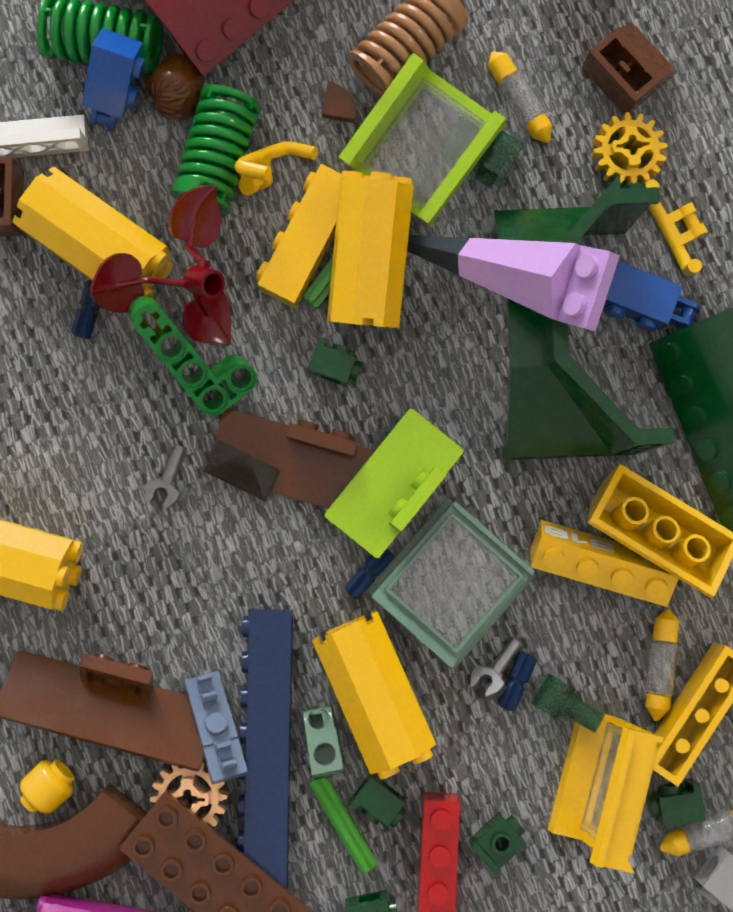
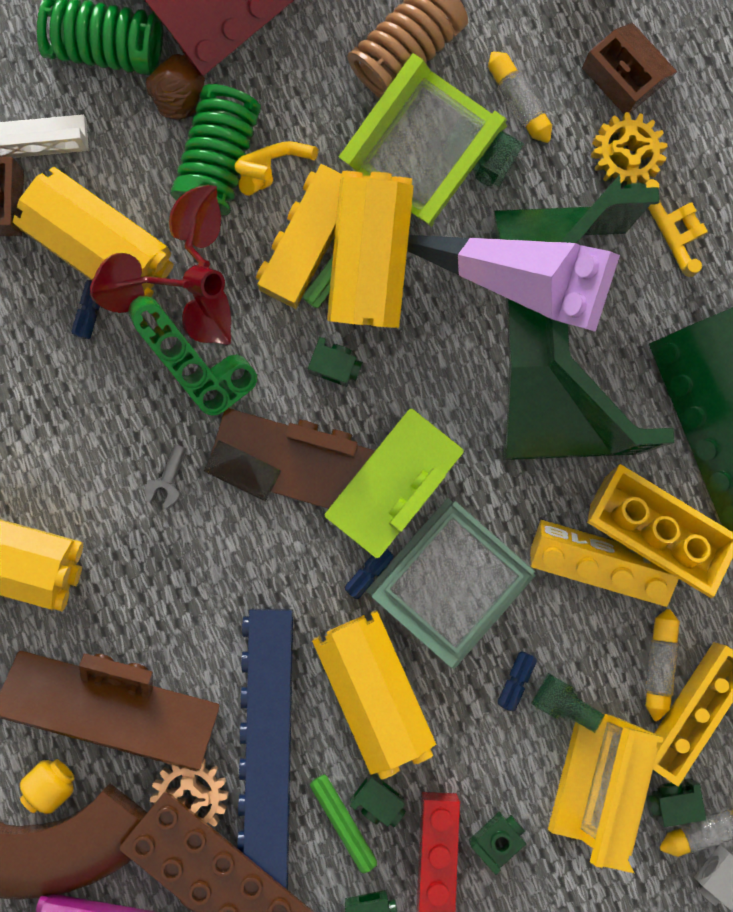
blue brick [82,28,145,131] -> none
sand blue plate [184,671,248,785] -> none
sand green leg [303,706,346,778] -> none
reddish brown tile [322,81,356,123] -> none
flat silver bar [470,637,522,700] -> none
blue brick [604,261,701,332] -> none

